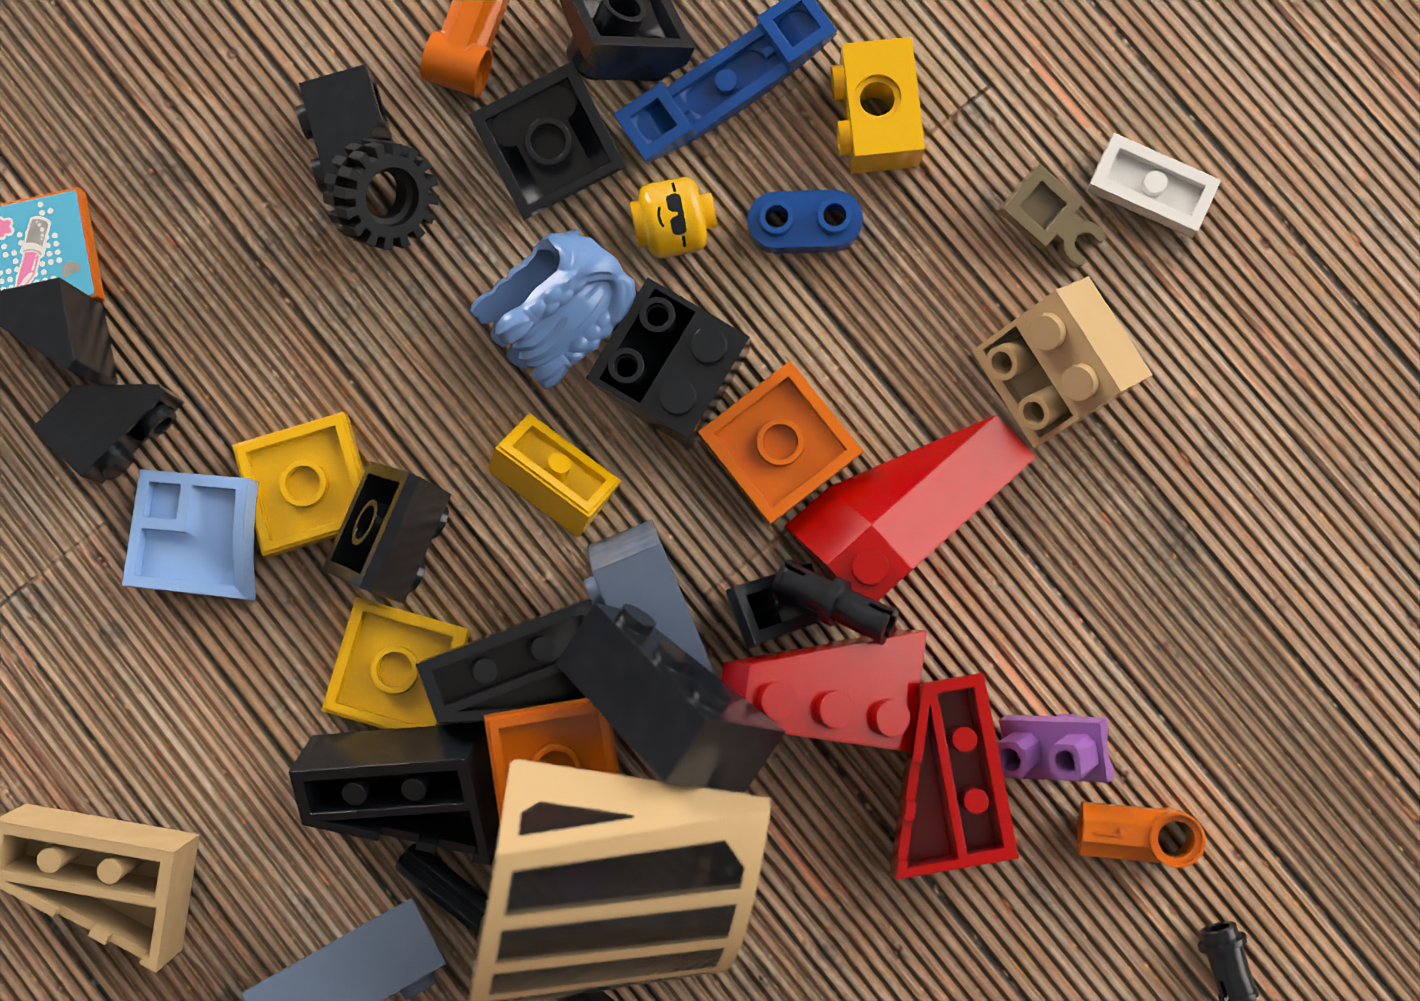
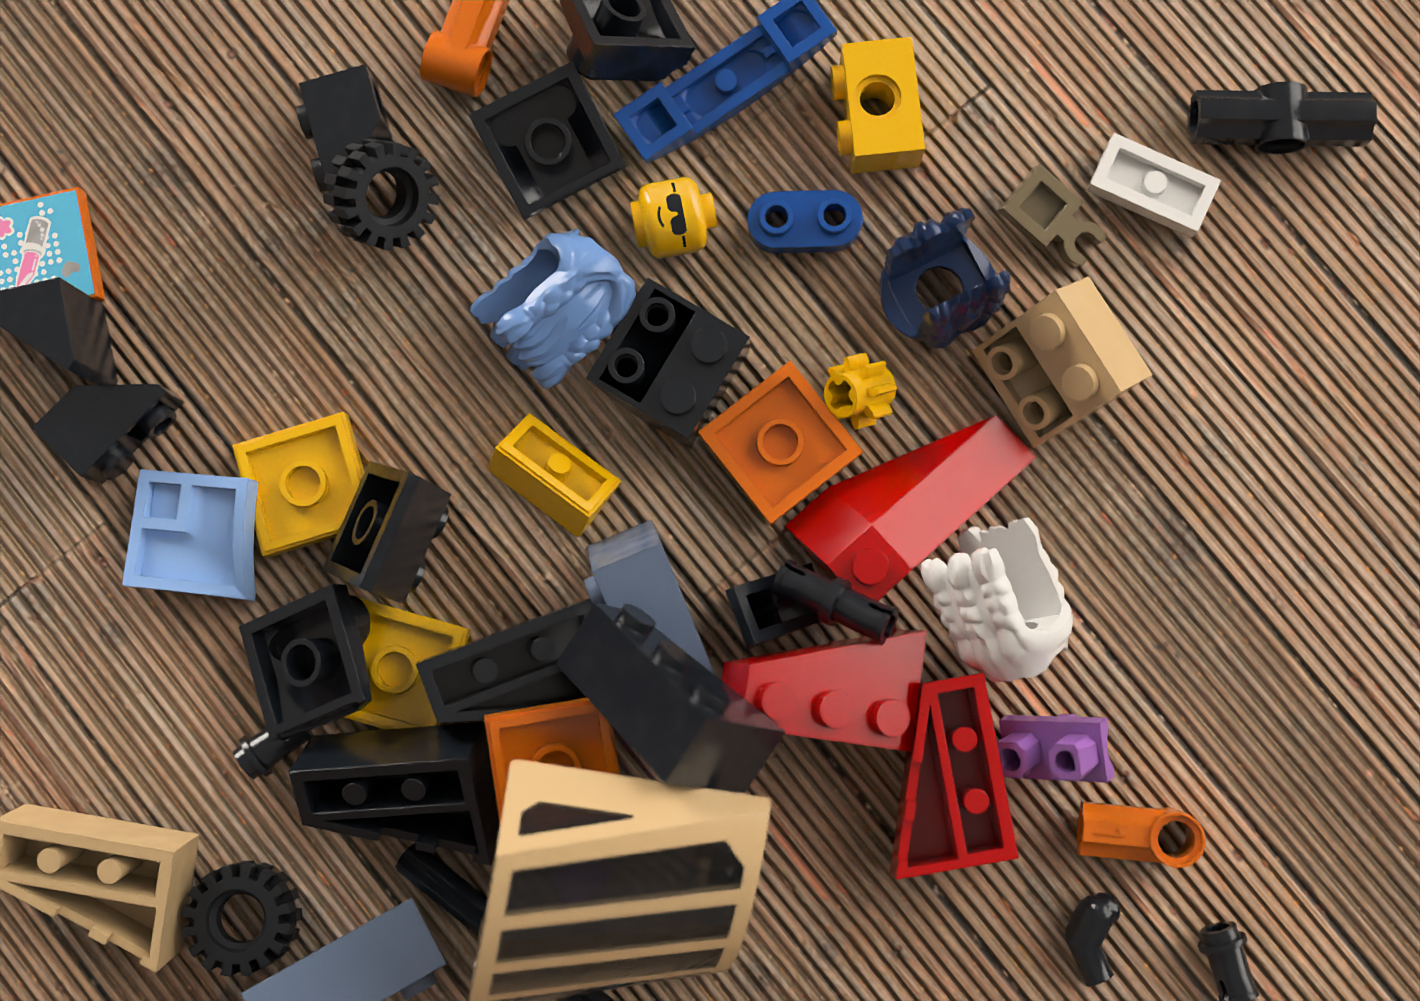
none -> black tyre [181,860,302,977]
none -> black pin [233,727,314,780]
none -> black slope [239,584,372,741]
none -> yellow gear [824,353,897,430]
none -> dark blue piece [880,208,1011,349]
none -> white piece [921,518,1073,682]
none -> black arm [1065,892,1120,987]
none -> black piece [1187,81,1377,155]

